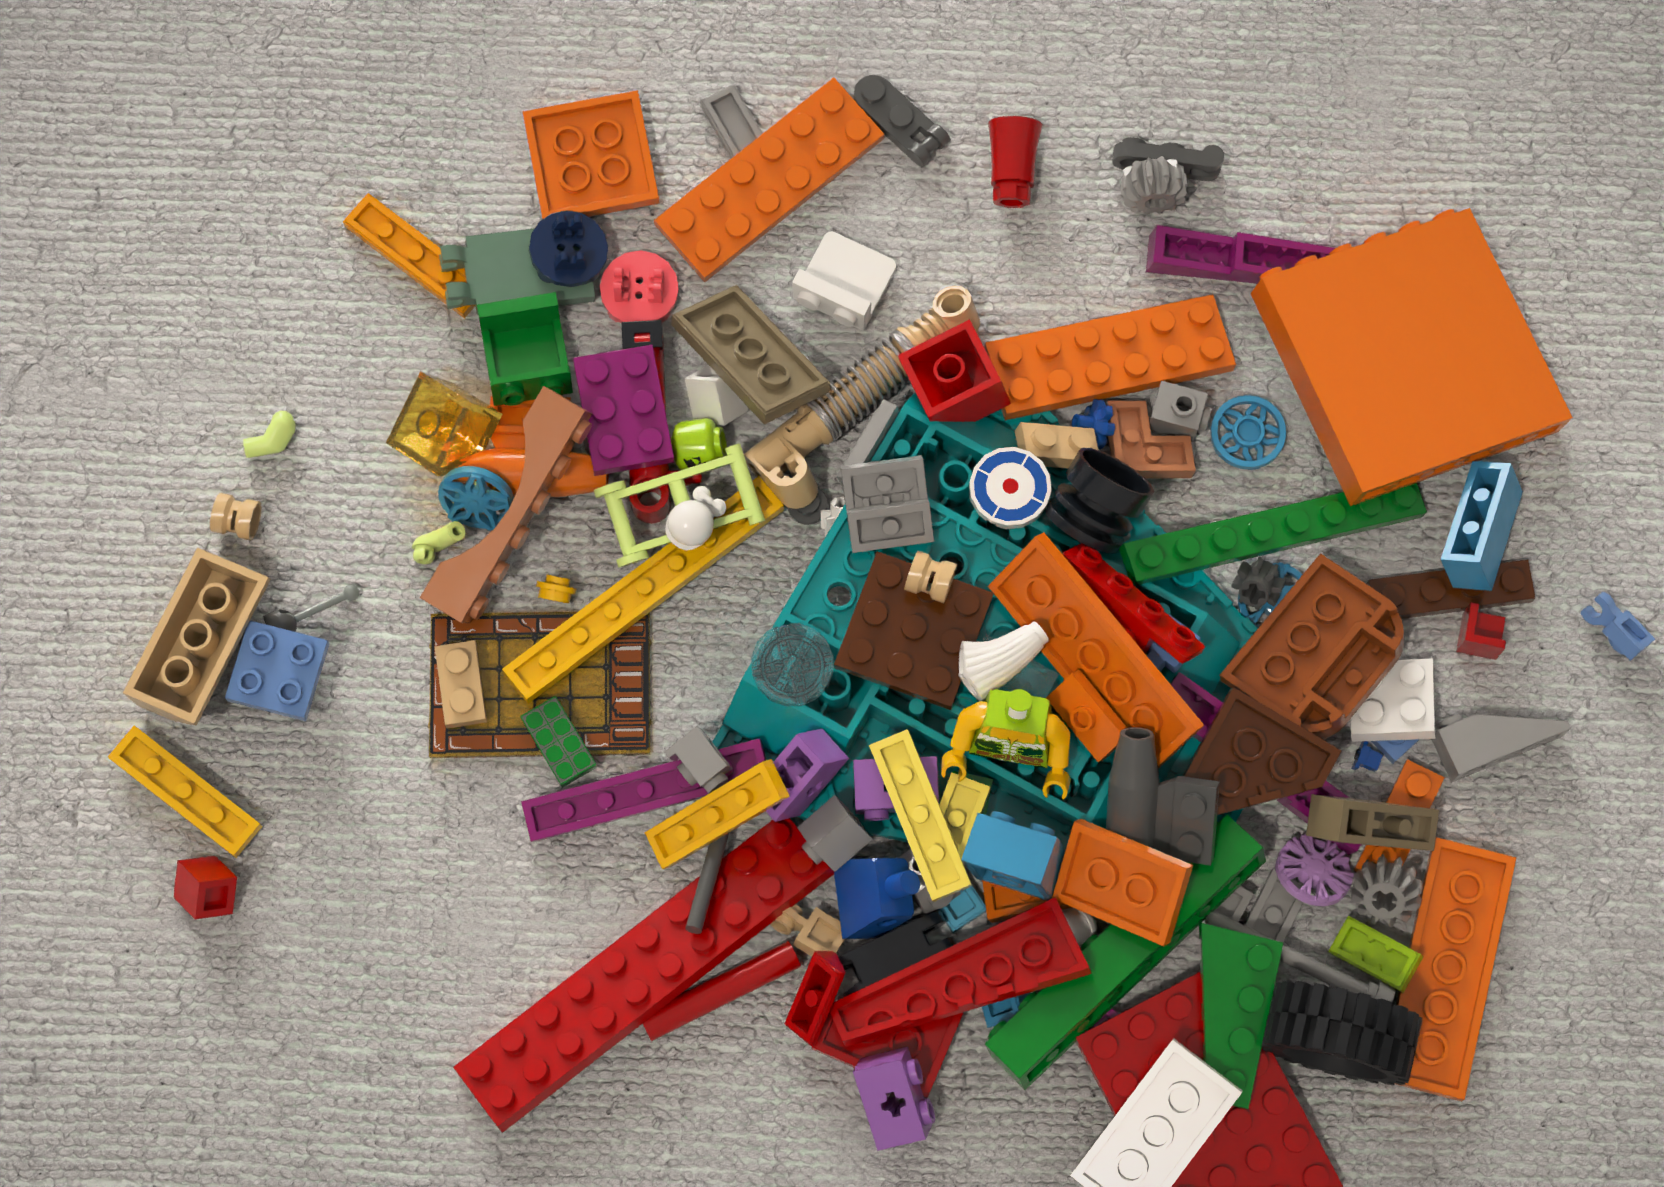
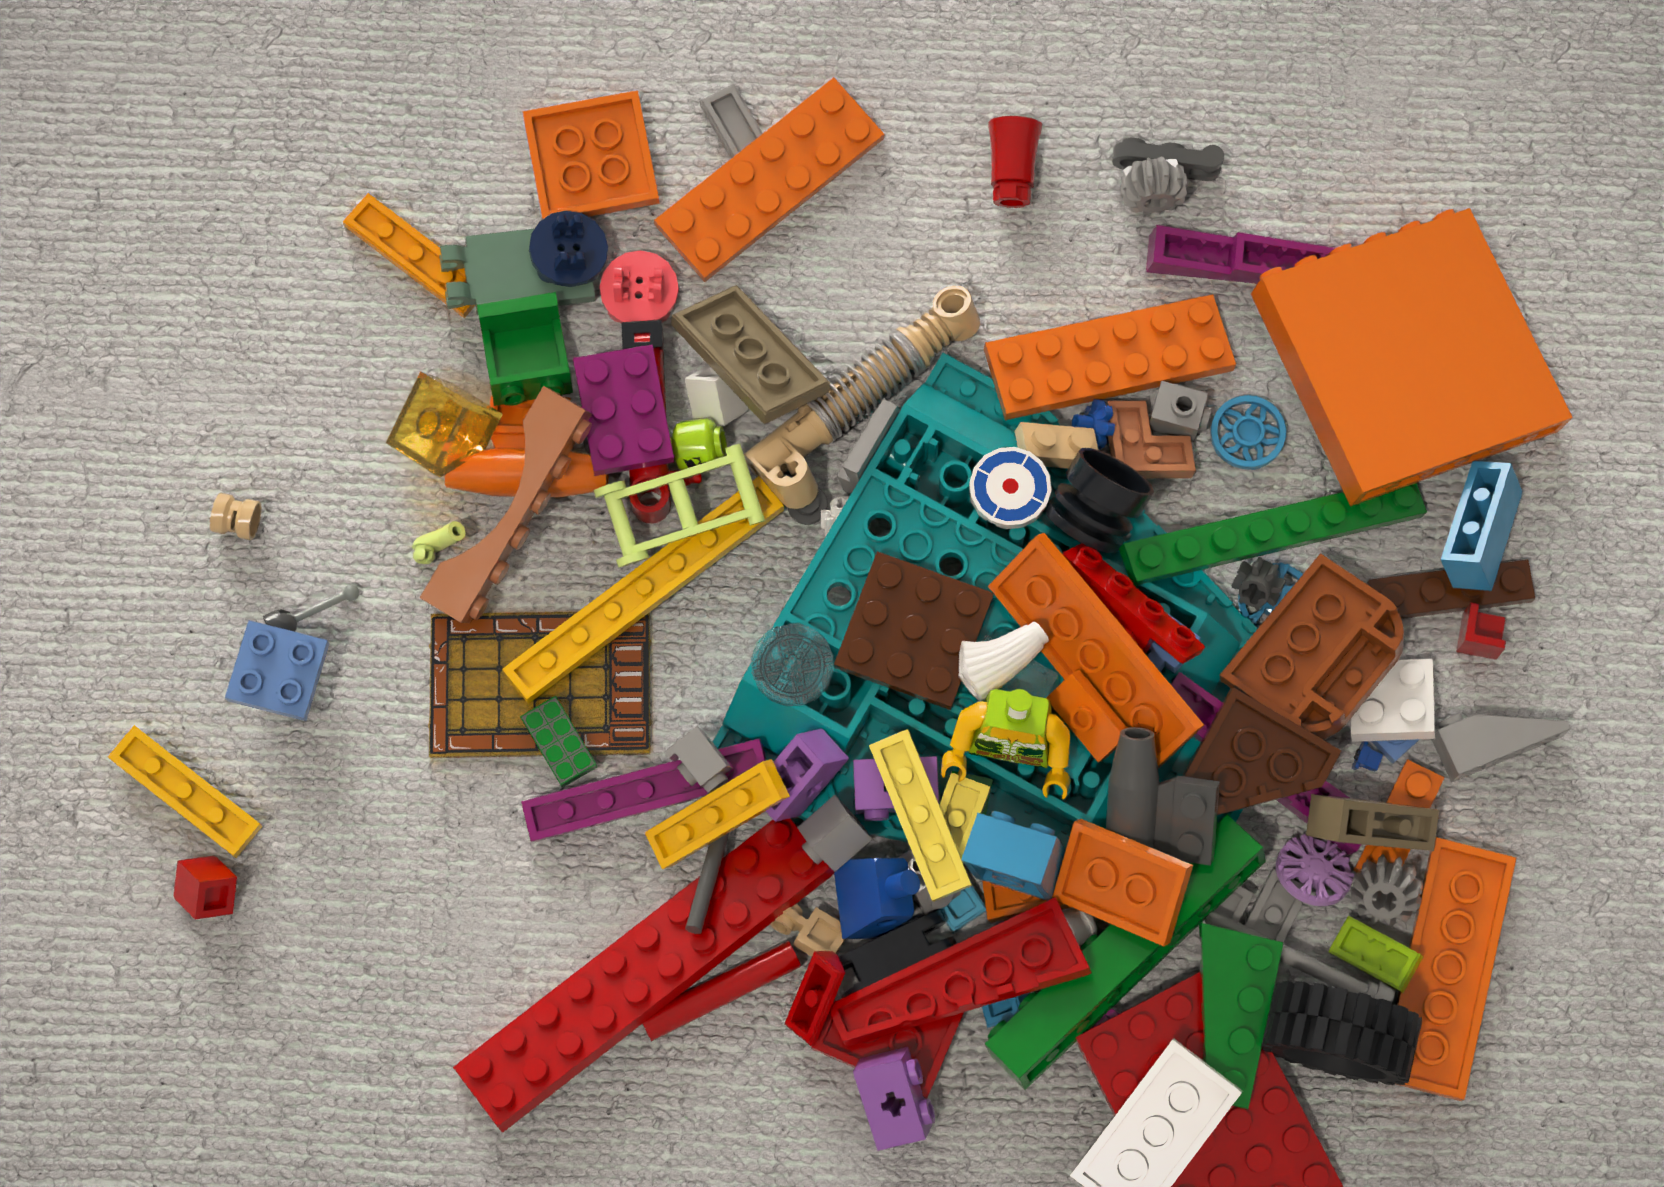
tan slope [123,547,271,726] -> none
yellowish green arm [243,411,296,458] -> none
tan plate [435,640,487,728] -> none
dark azure wheel [438,466,514,531] -> none
yellow plate [536,574,577,604] -> none
white piece [665,486,726,550] -> none
white bracket [792,231,896,331] -> none
light grey slope [840,455,934,553] -> none
dark grey plate [854,75,951,167] -> none
red slope [897,319,1011,422] -> none
tan wheel [904,551,957,603] -> none
medium blue plate [1581,592,1655,661] -> none

